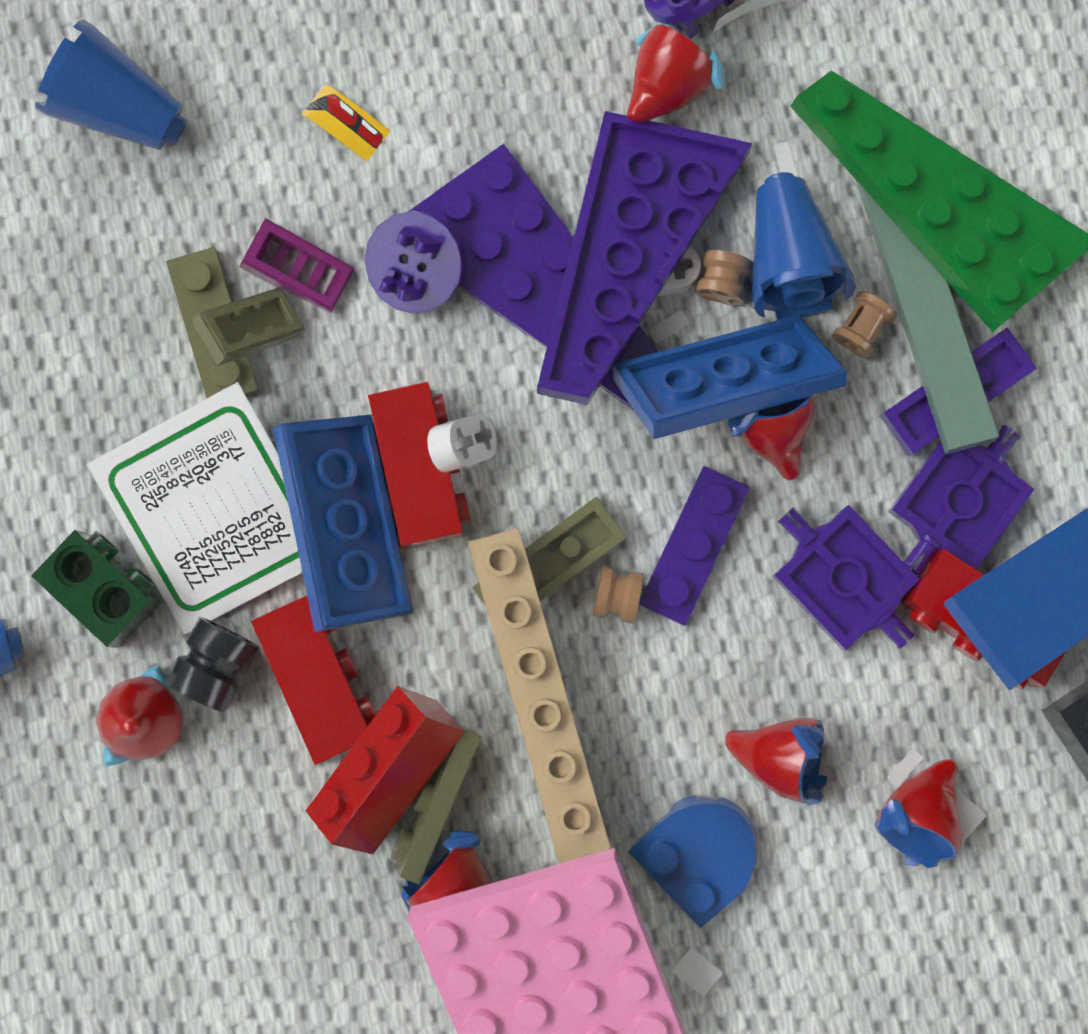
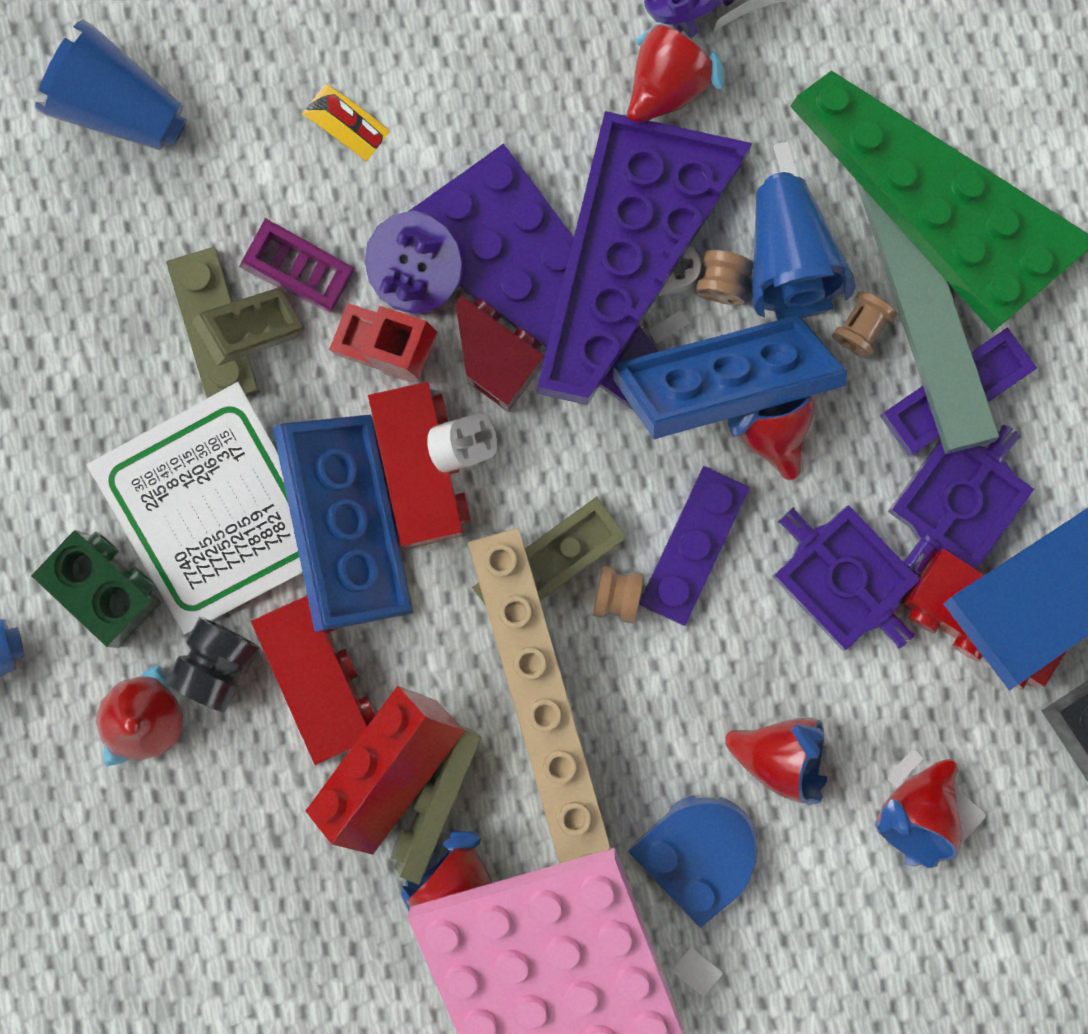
none -> red brick [329,303,437,382]
none -> dark red slope [455,295,544,412]

